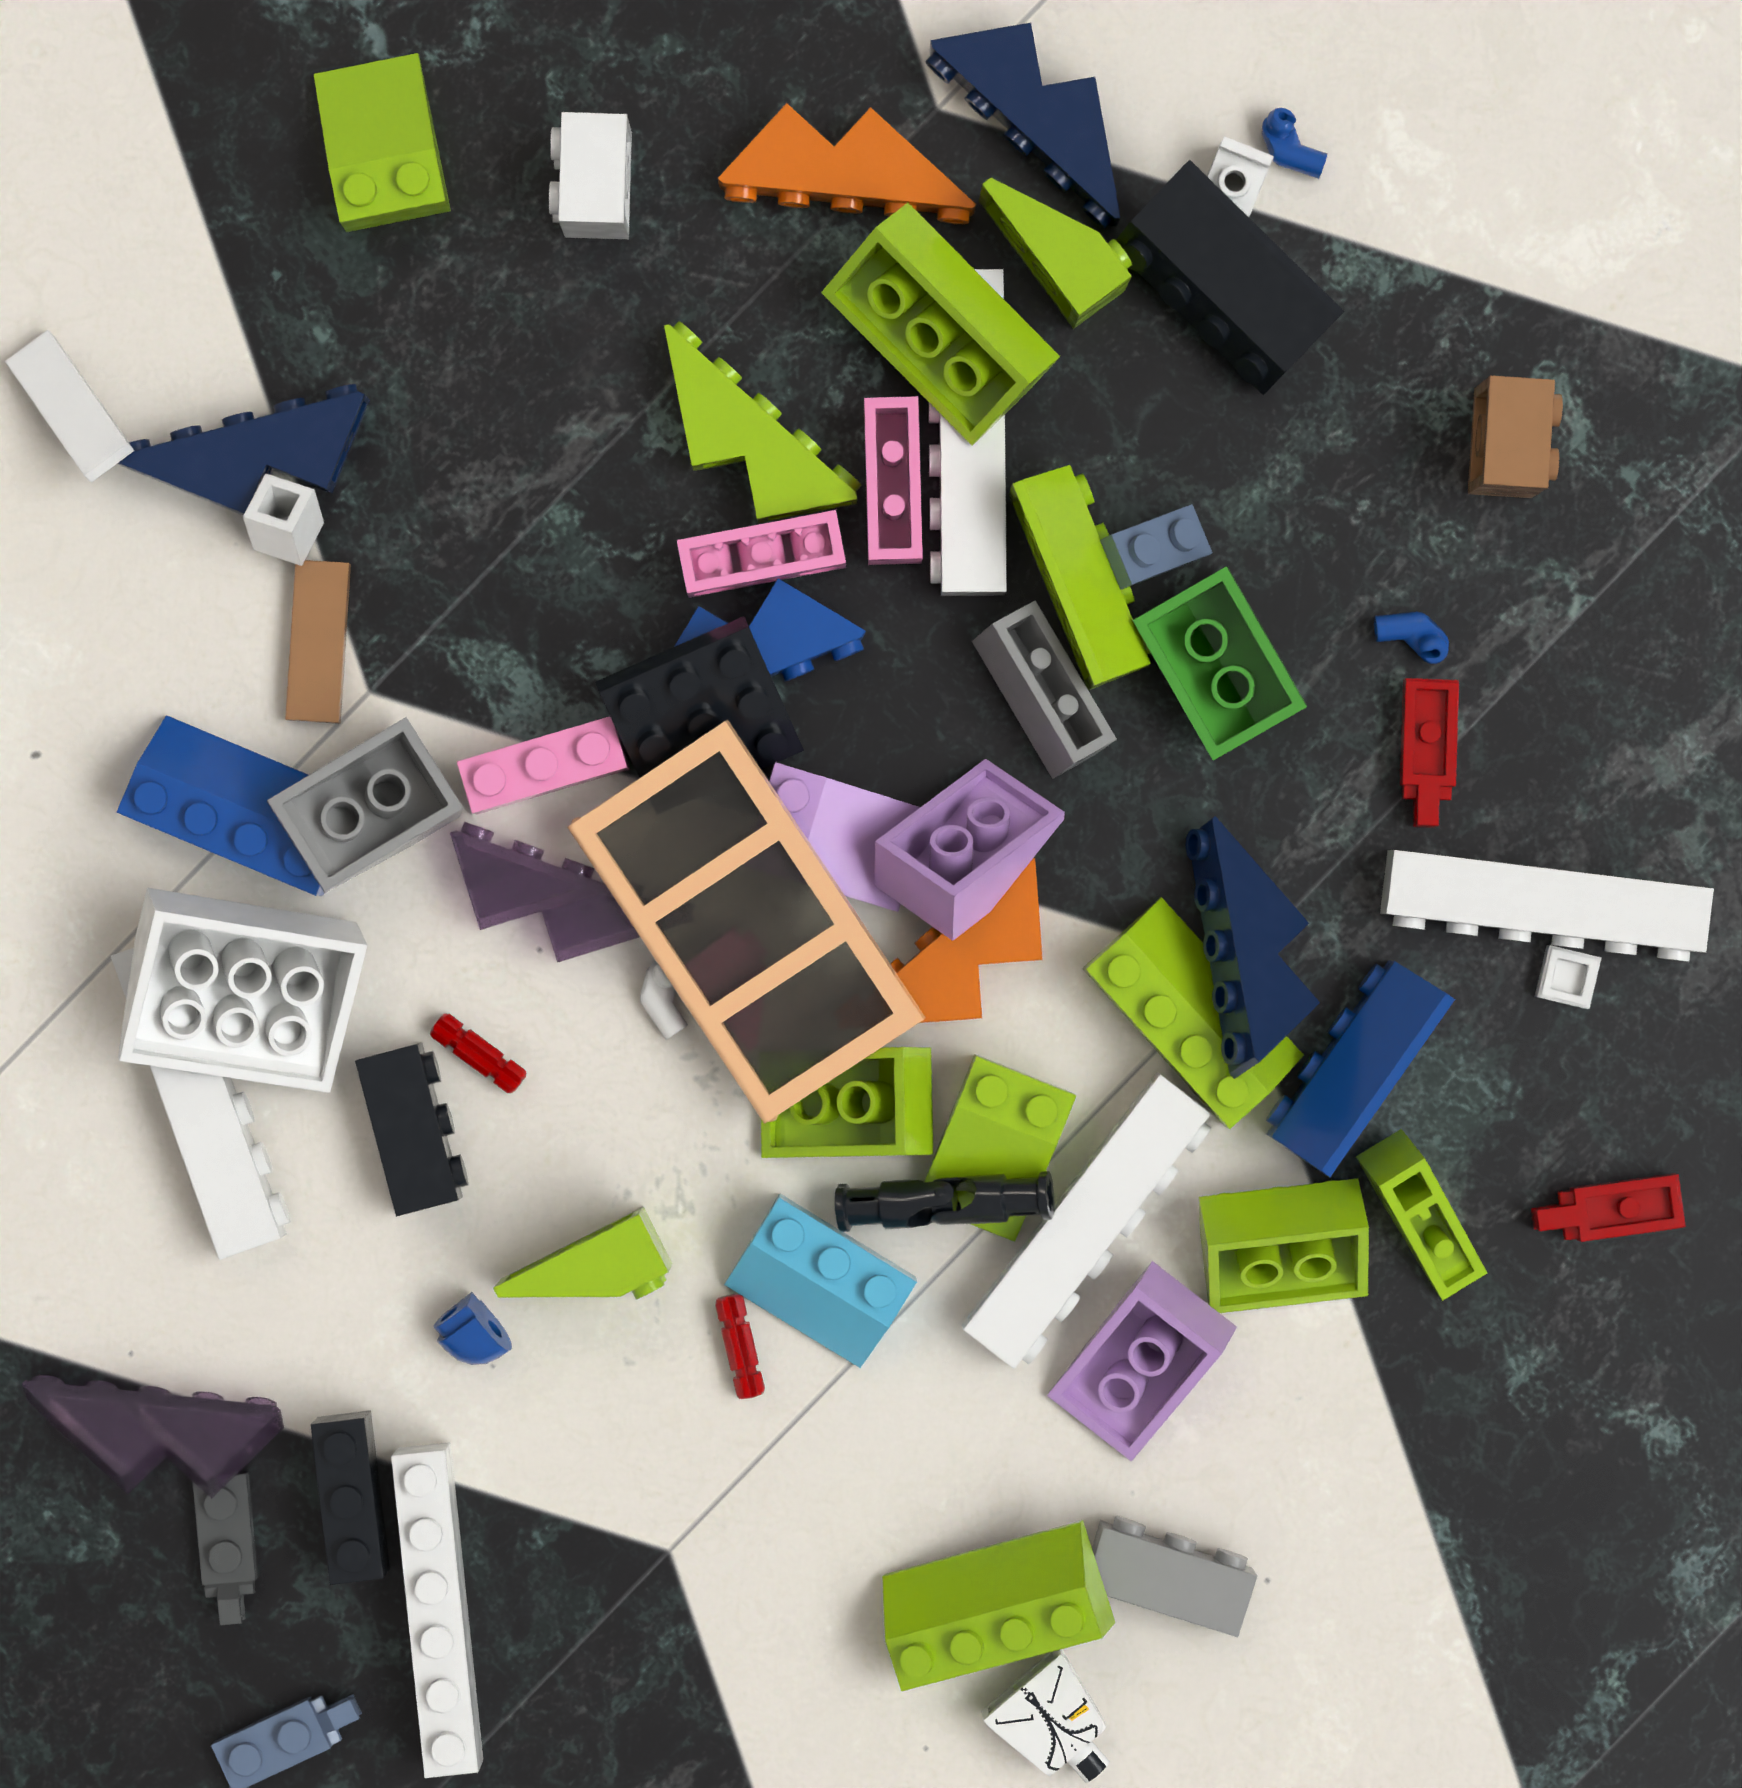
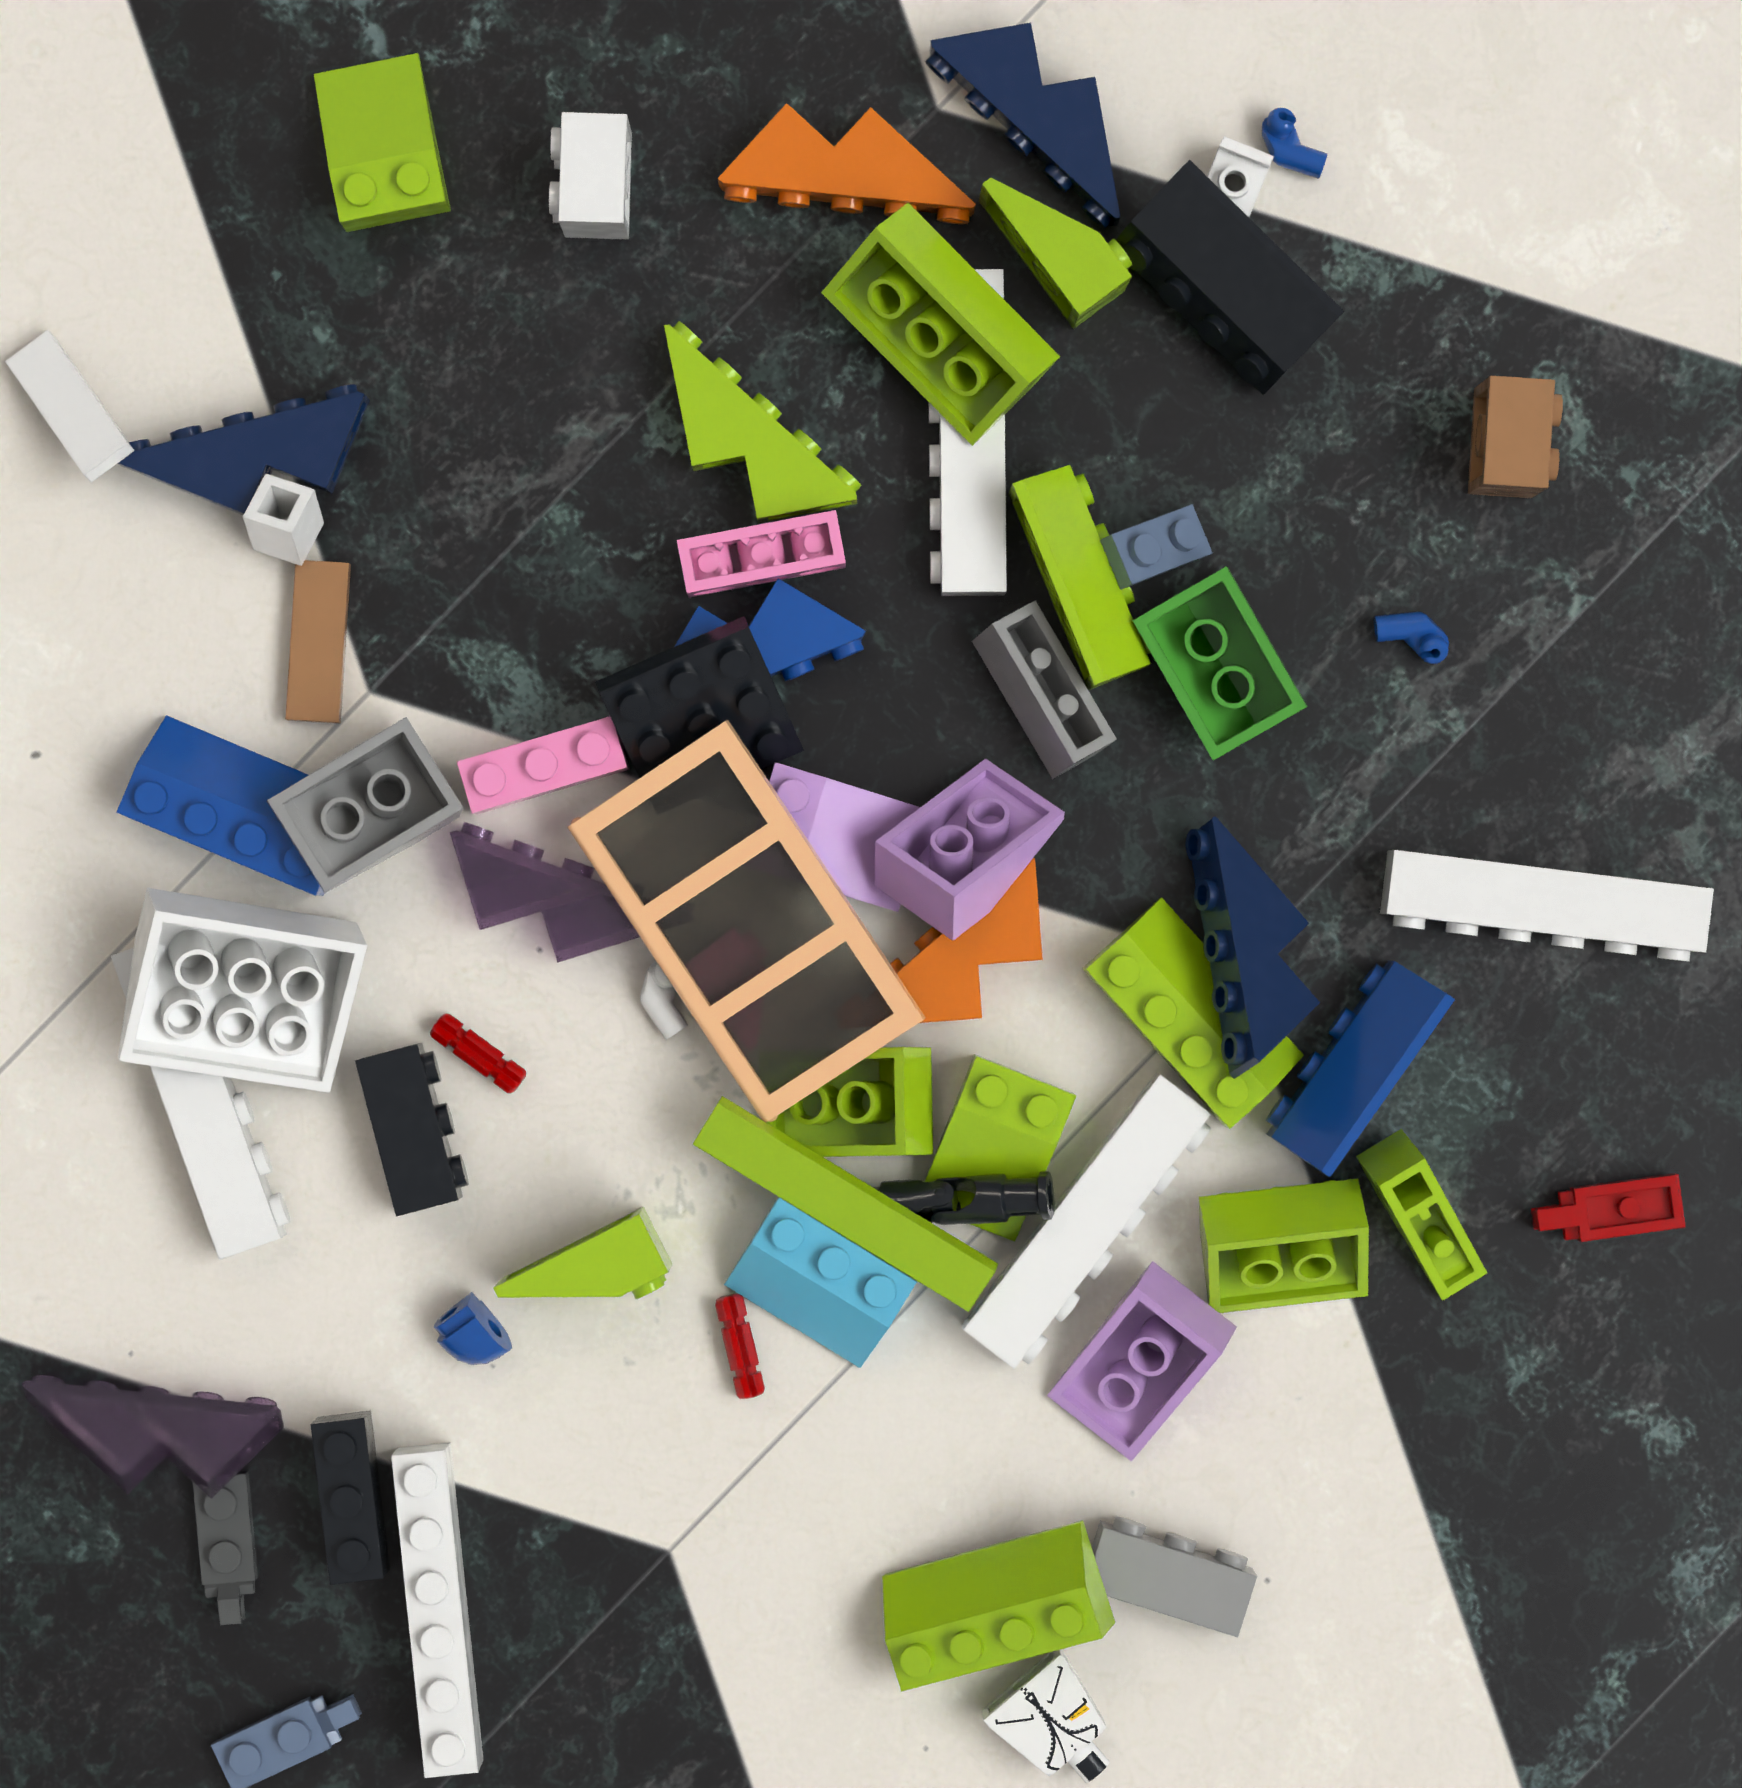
bright pink brick [864,396,923,565] -> none
red hinge [1400,678,1459,828] -> none
white tile [1534,945,1602,1009] -> none
none -> lime tile [693,1096,998,1312]

